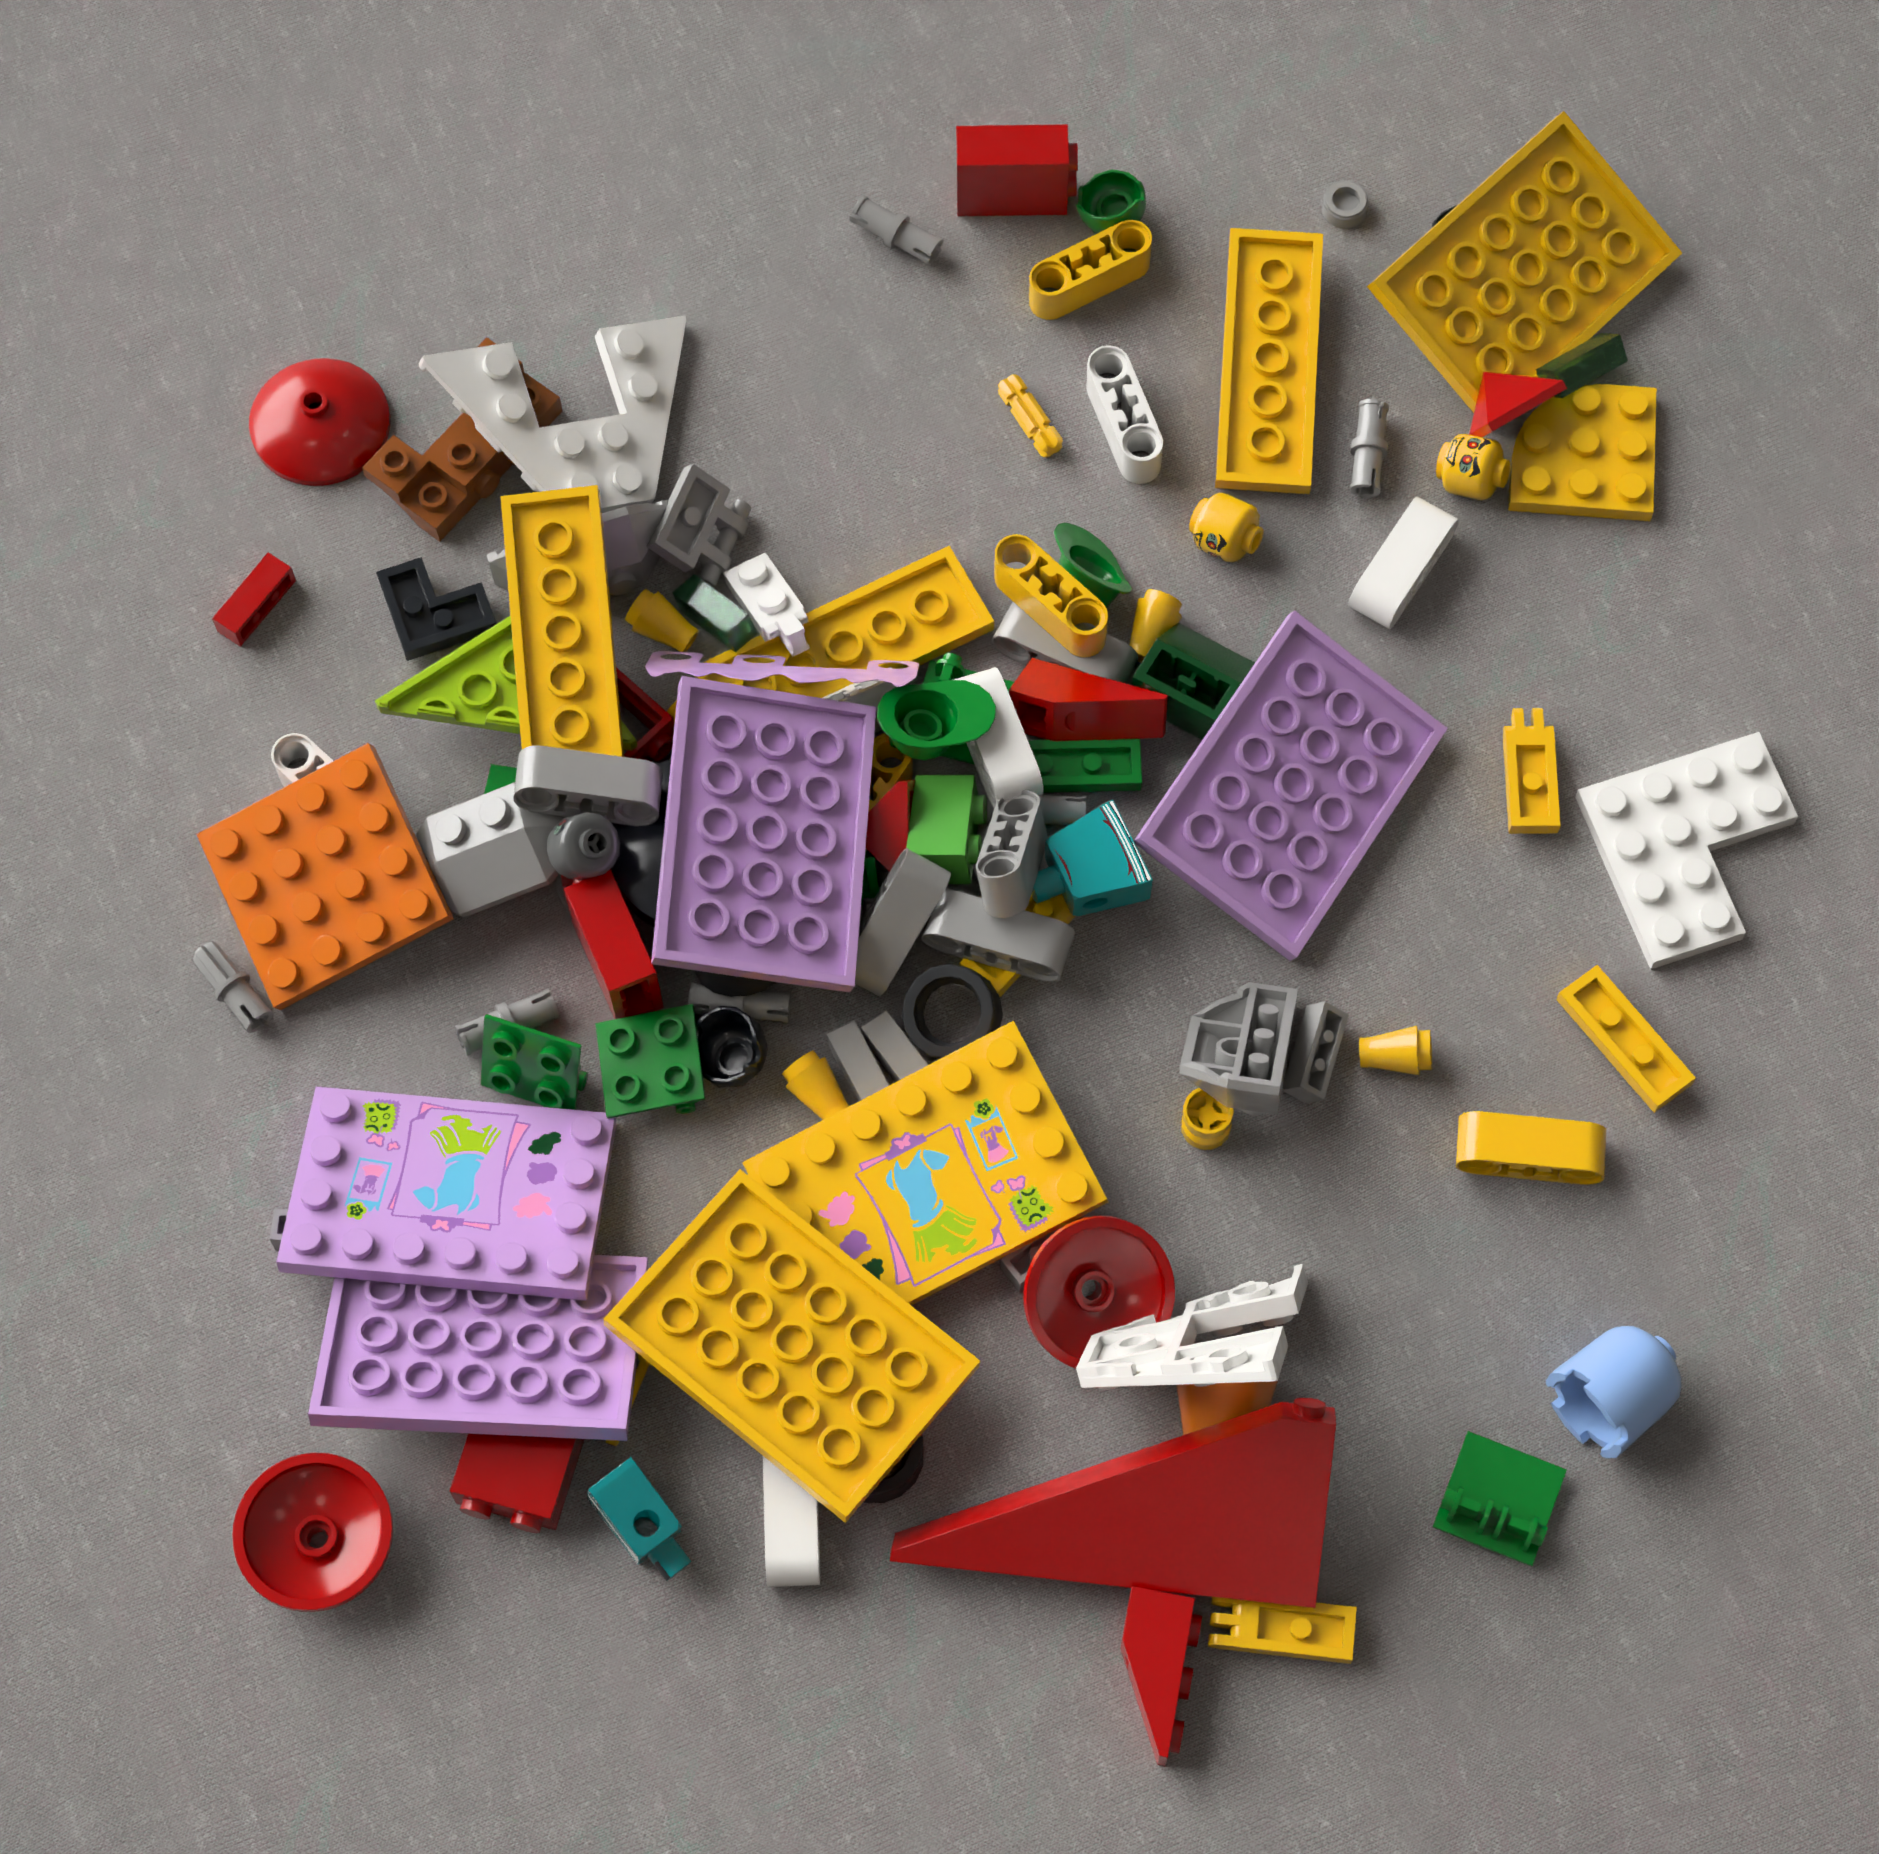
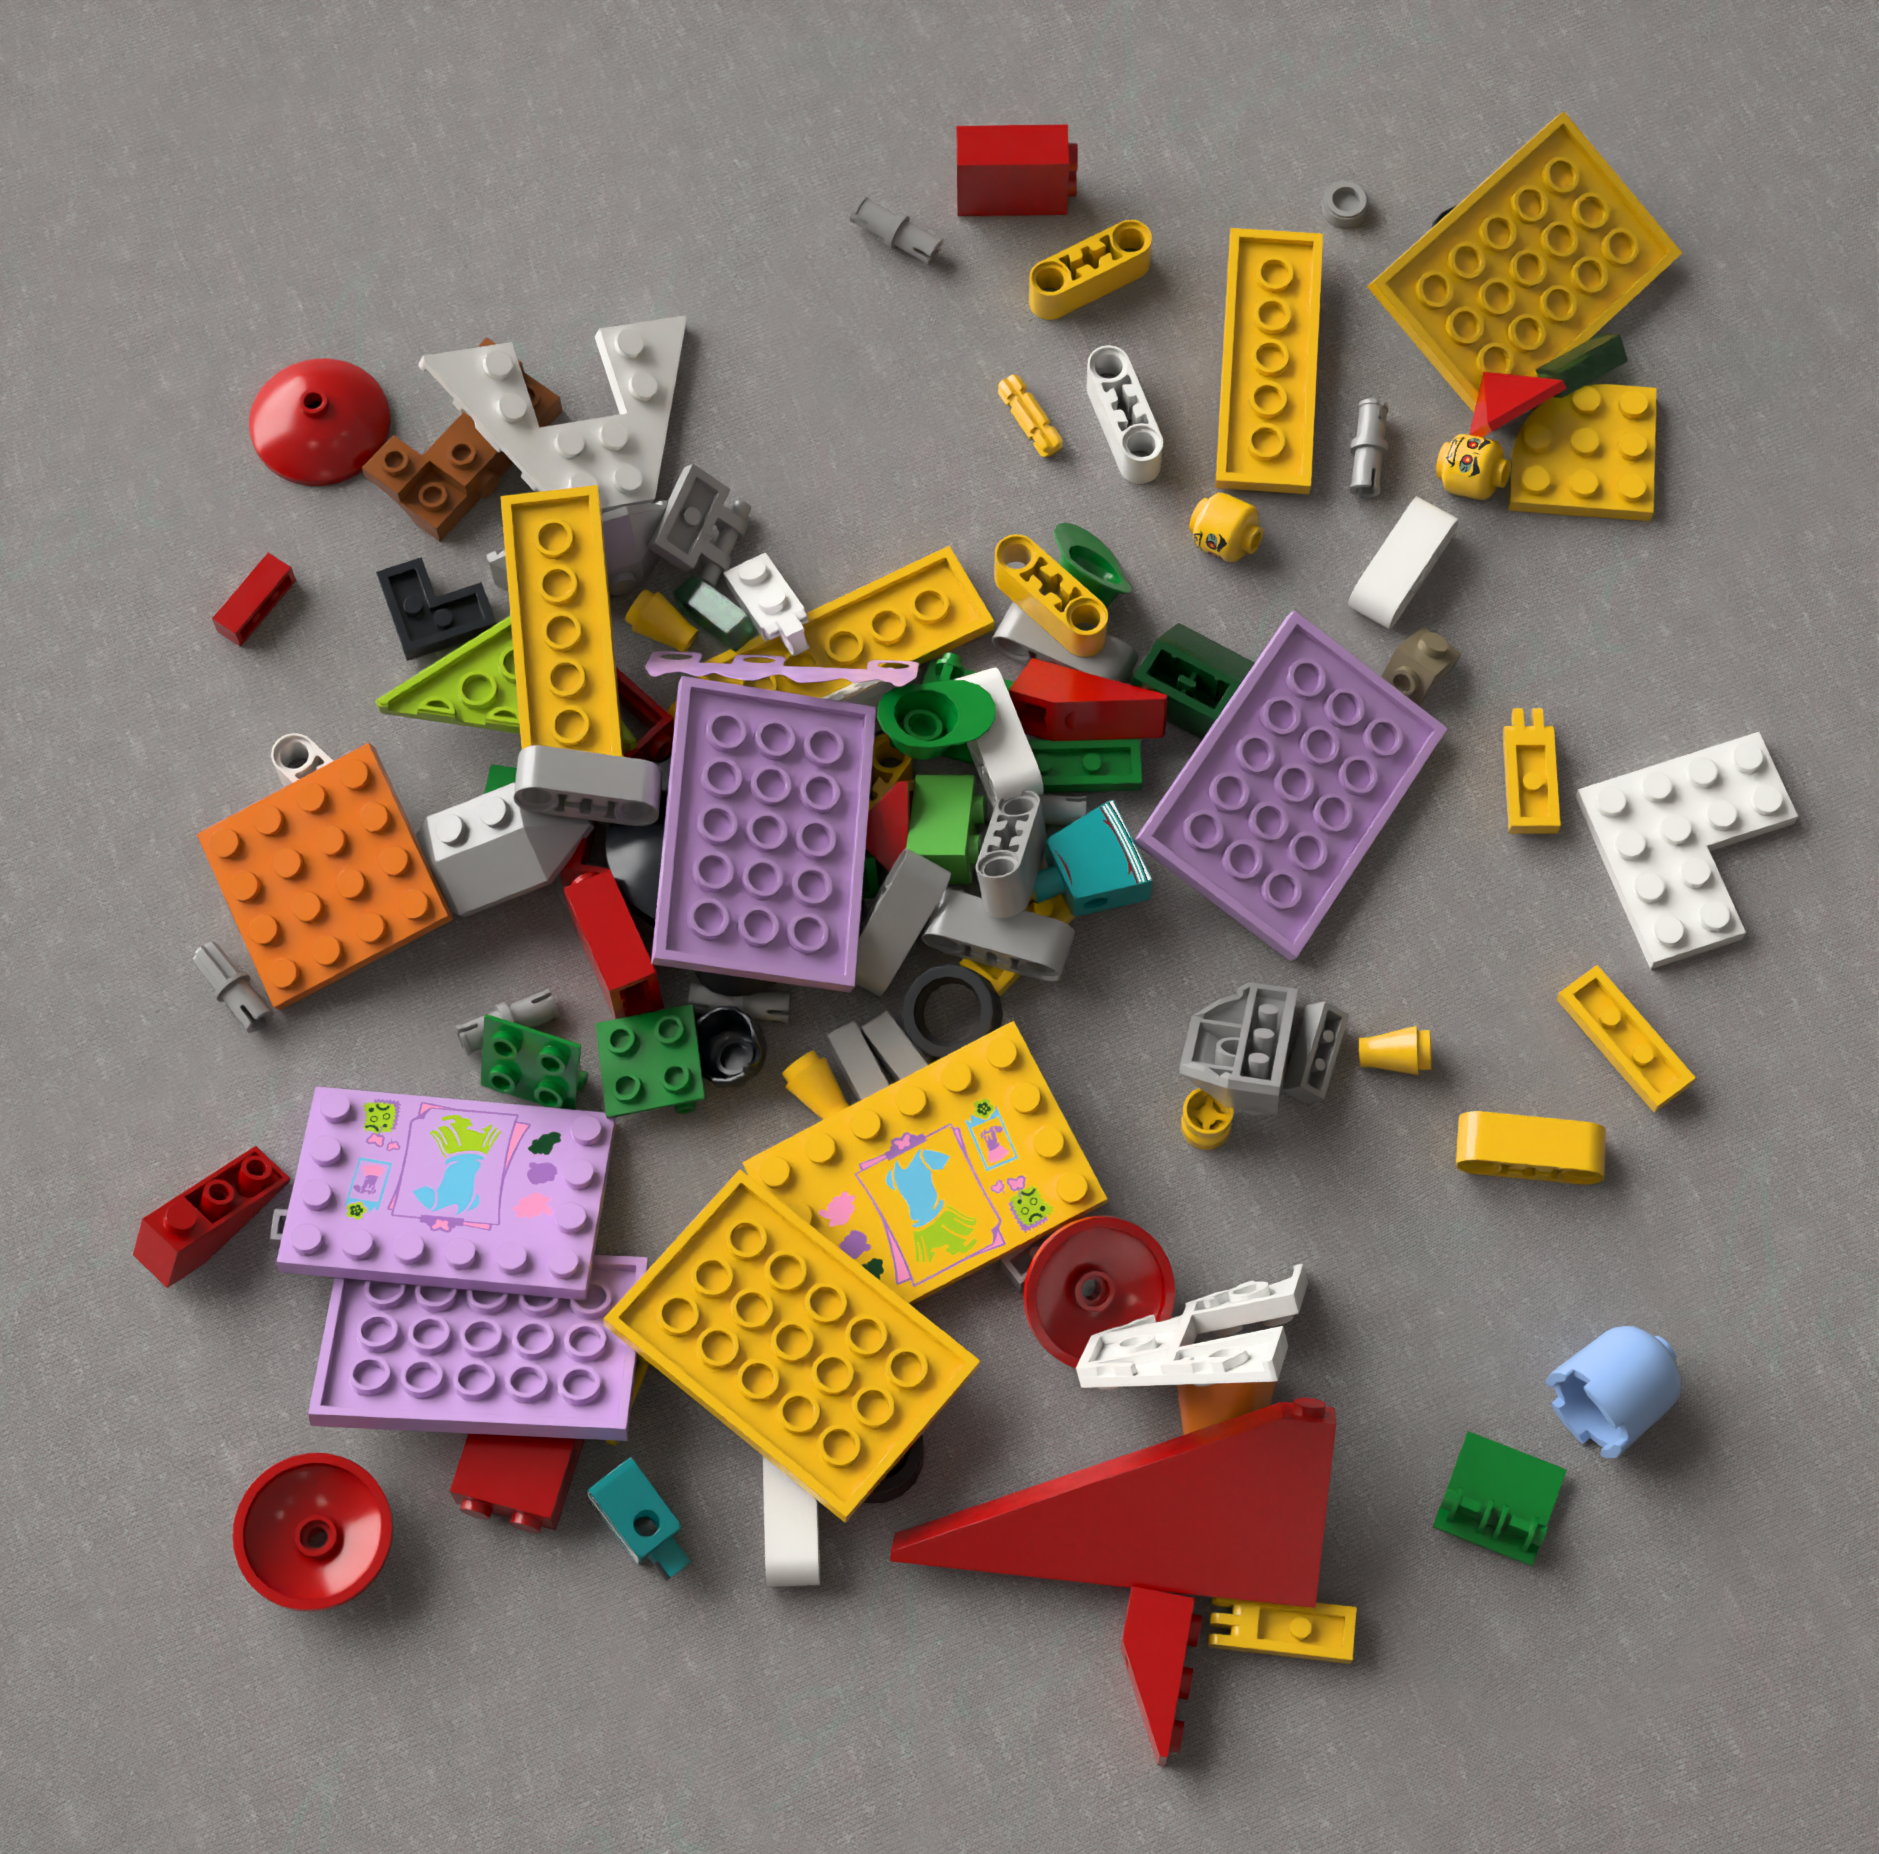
dark grey head [546,812,621,880] -> none
green hair [1076,169,1146,234] -> none
yellow cone [1129,589,1182,663] -> none
none -> red slope [133,1146,290,1288]
none -> dark tan bracket [1381,627,1462,706]

